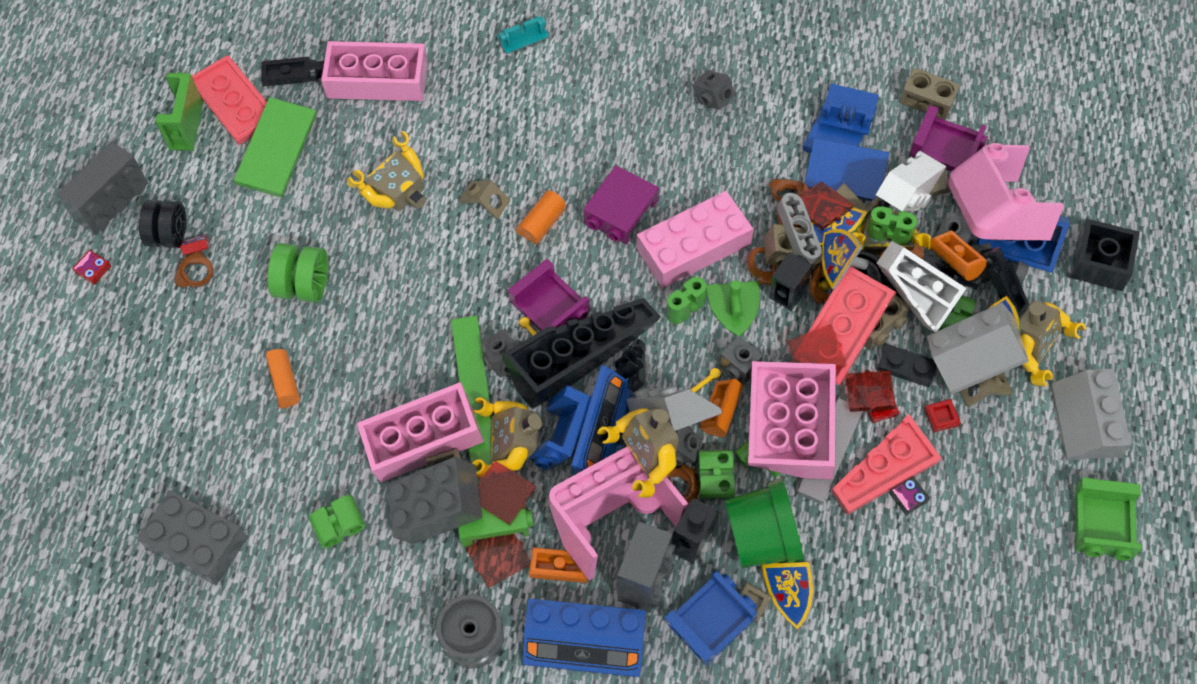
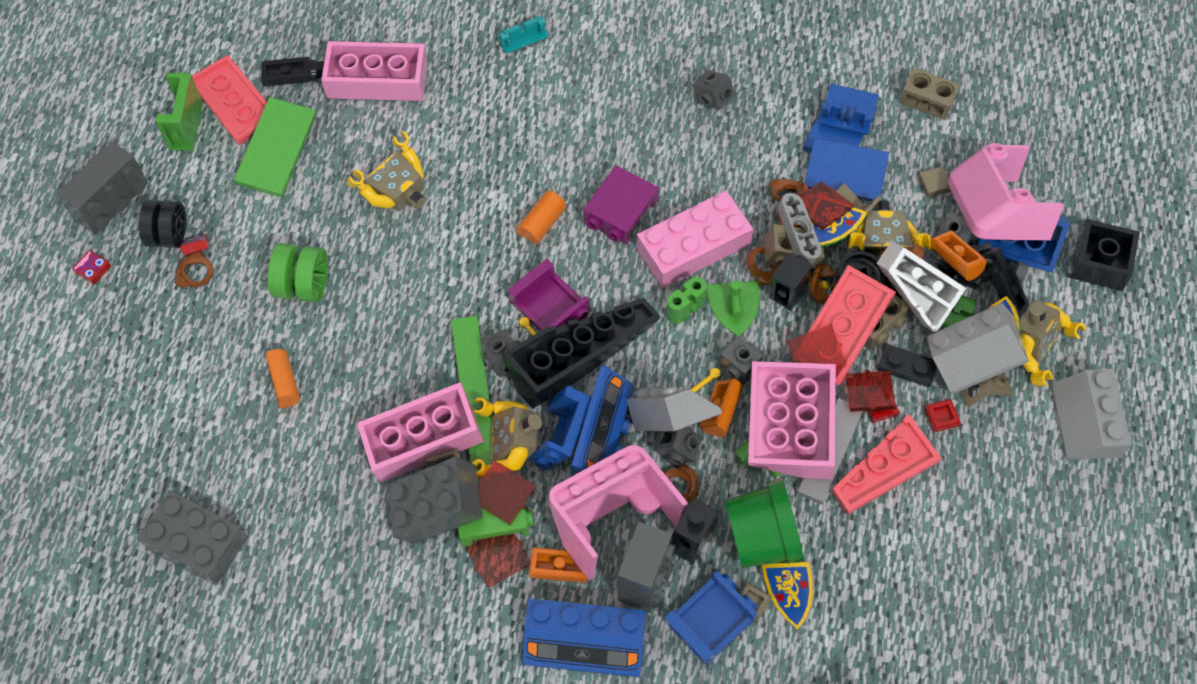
bright green piece [308,495,366,549] -> none
dark grey wheel [436,594,505,669] -> none
dark tan bracket [459,180,510,219] -> none
torso [597,408,679,498] -> none
black piece [615,339,645,392] -> none
bright green piece [698,450,735,499] -> none
shield [822,229,868,290] -> none
bright green piece [867,206,917,246] -> none
white wedge [876,151,946,211] -> none
tile [889,476,930,515] -> none
magenta panel [909,105,988,171] -> none
bright green panel [1075,478,1142,561] -> none

